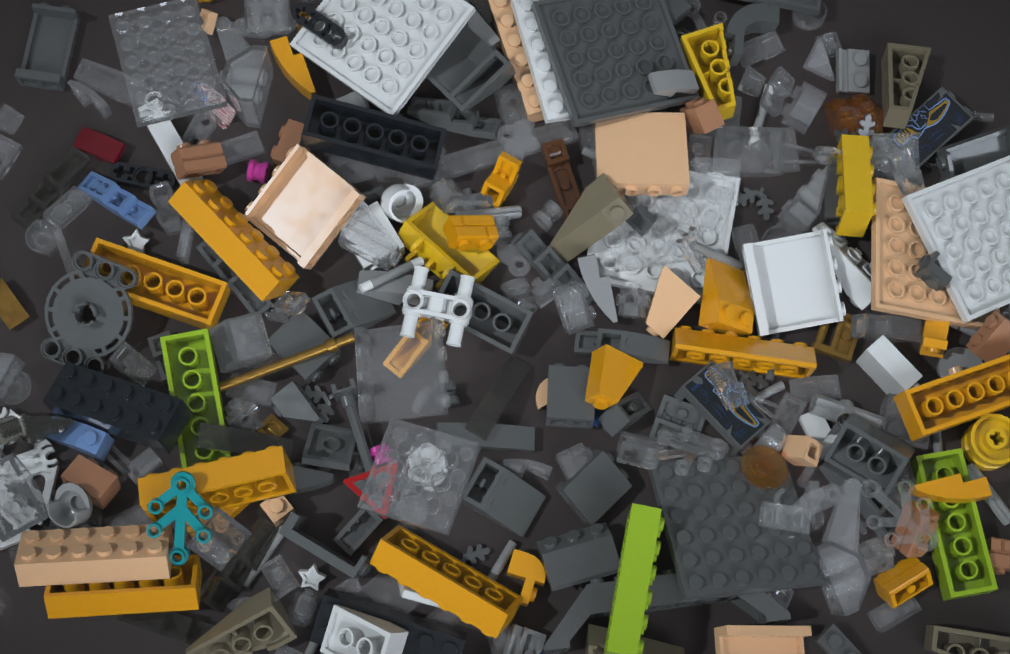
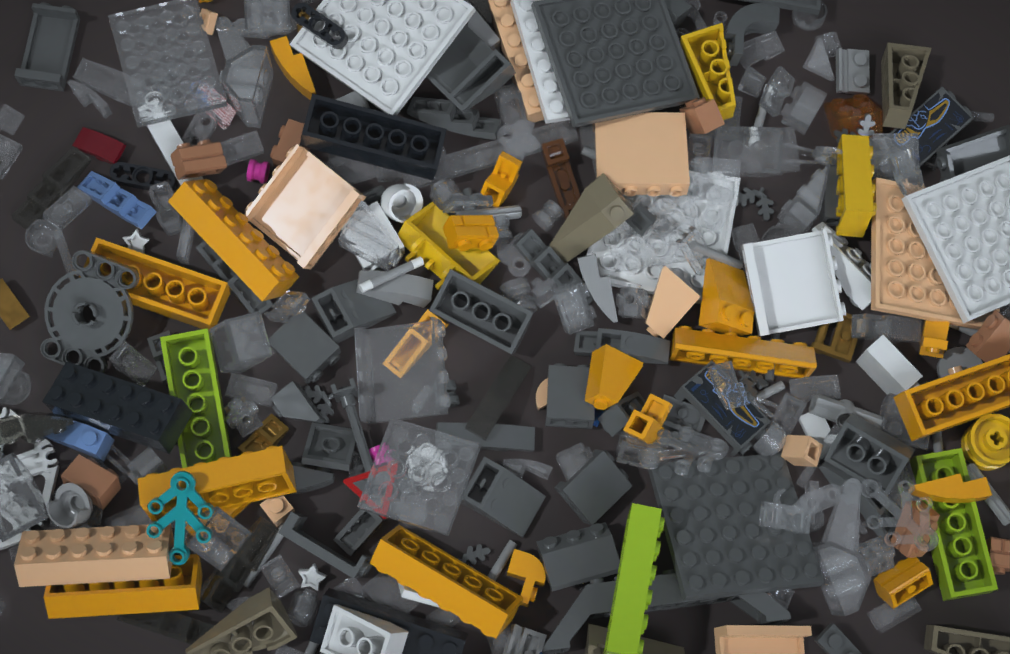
clear smoke slope [197,423,294,461] -> none
pearl gold bar [219,333,356,392] -> none
white piece [400,266,475,347] -> none
light grey slope [647,69,699,97] -> none
clear orange dish [741,445,788,489] -> none
dark grey bracket [915,251,953,291] -> none
none -> light orange brick [623,393,673,444]

